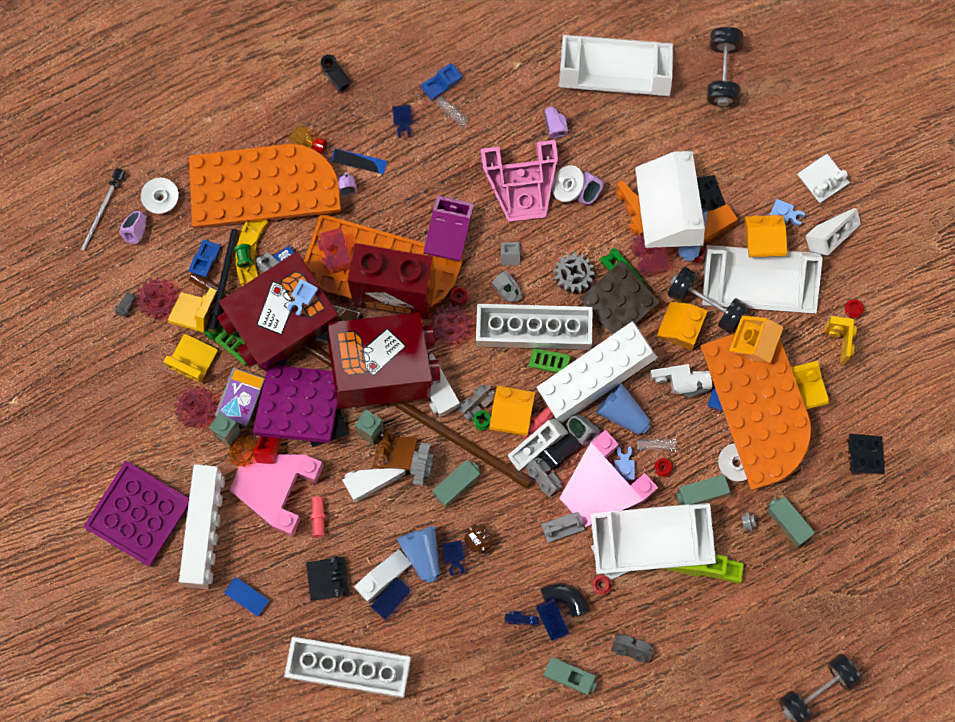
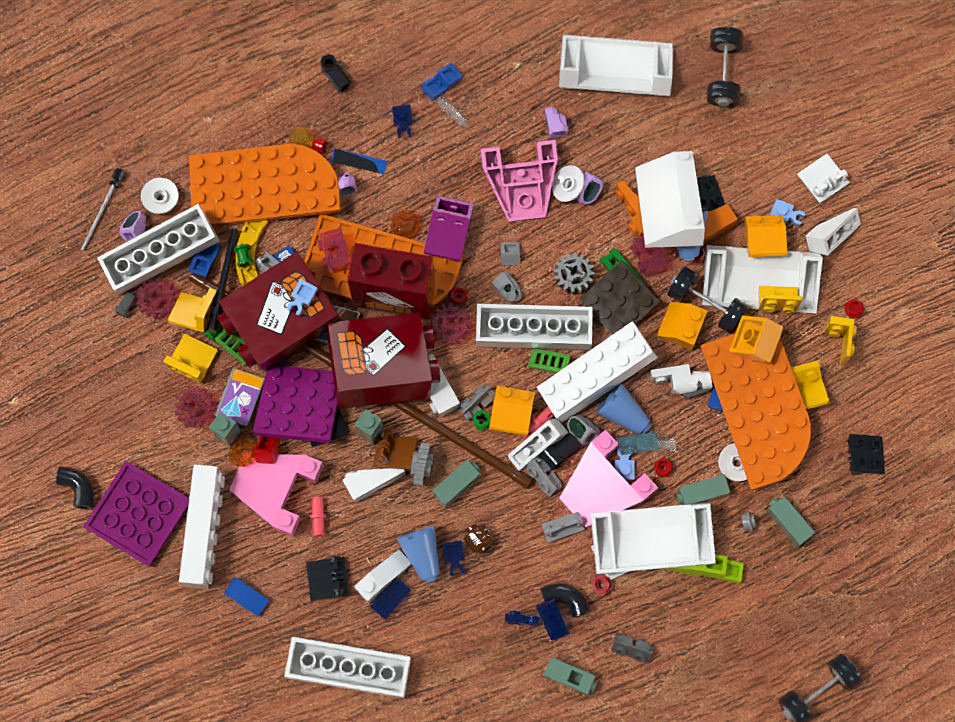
none -> black cylinder [56,466,94,510]
none -> white brick [98,204,220,295]
none -> clear orange gear [390,209,420,239]
none -> clear light blue hinge [617,431,659,455]
none -> yellow bracket [758,286,802,313]

